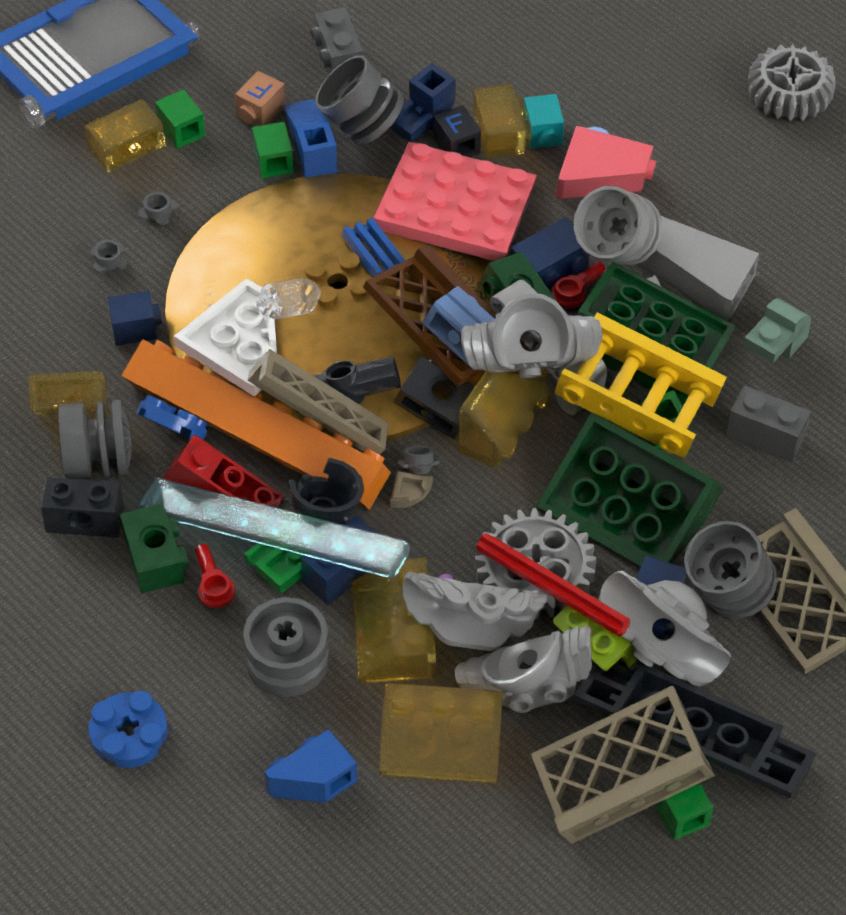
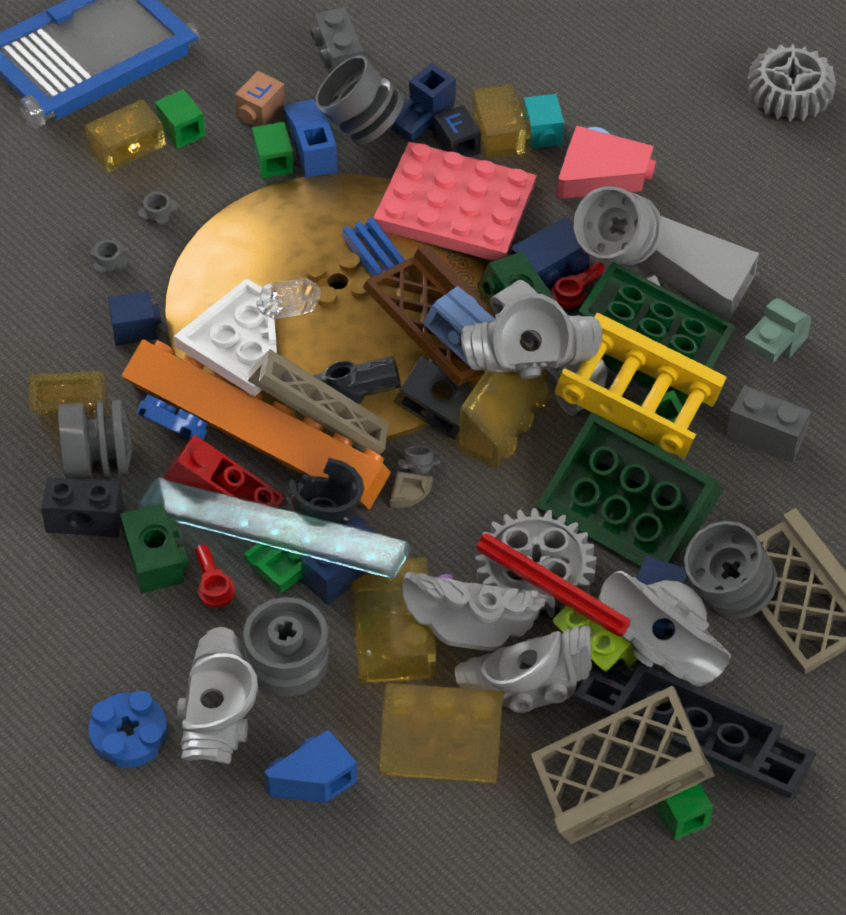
none -> light grey piece [177,627,258,764]

